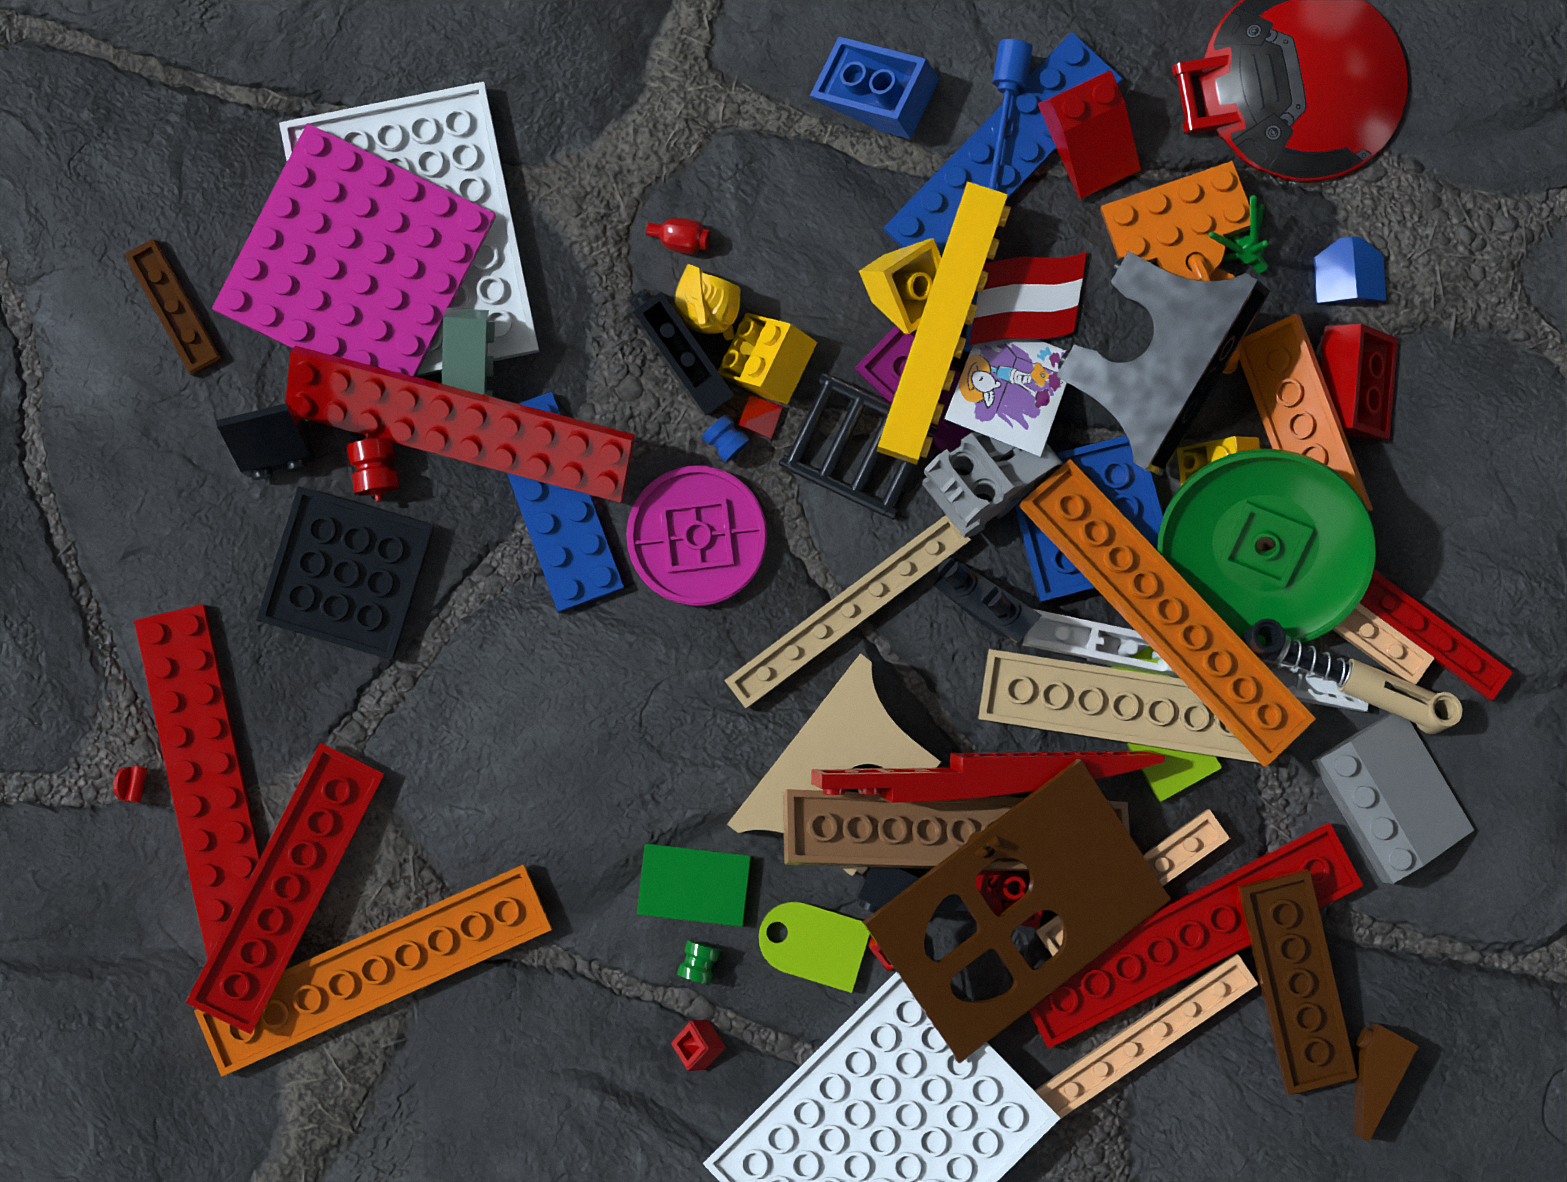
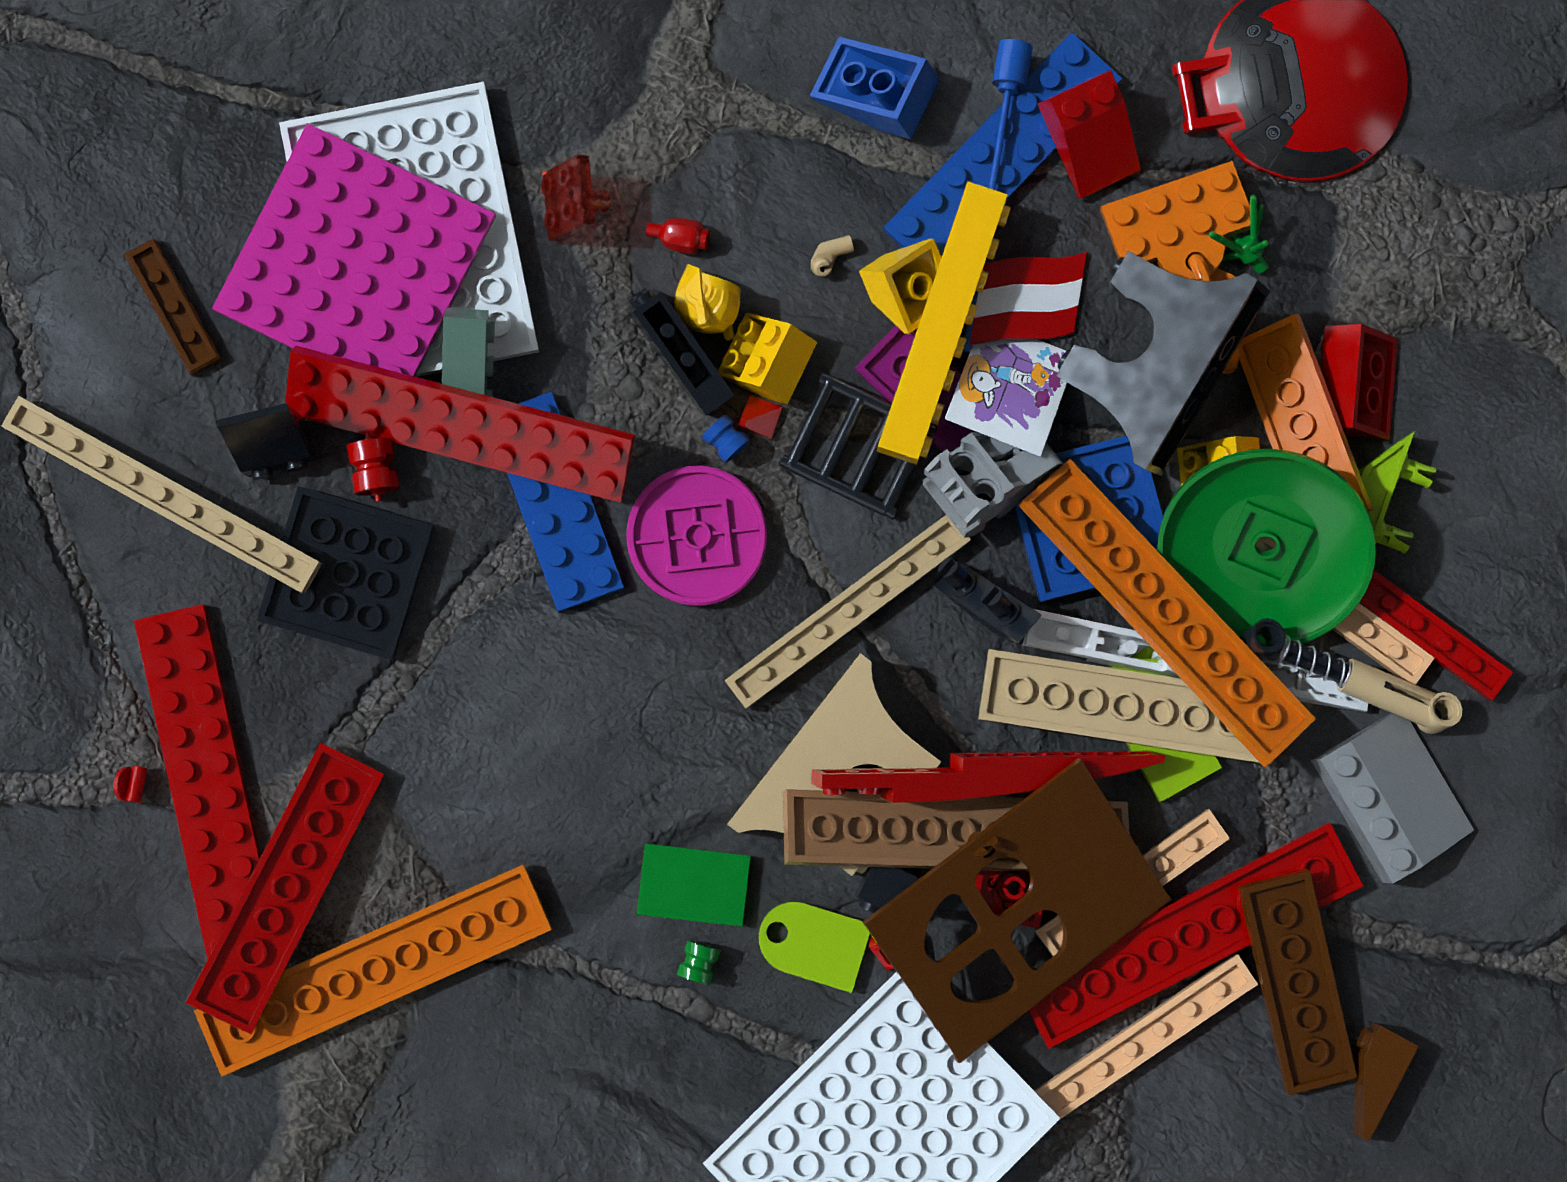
red slope [671,1020,726,1071] -> none
blue slope [1313,237,1386,304] -> none
none -> tan plate [1,396,322,594]
none -> clear red plate [541,155,610,242]
none -> tan arm [811,235,854,277]
none -> lime connector [1358,431,1436,554]

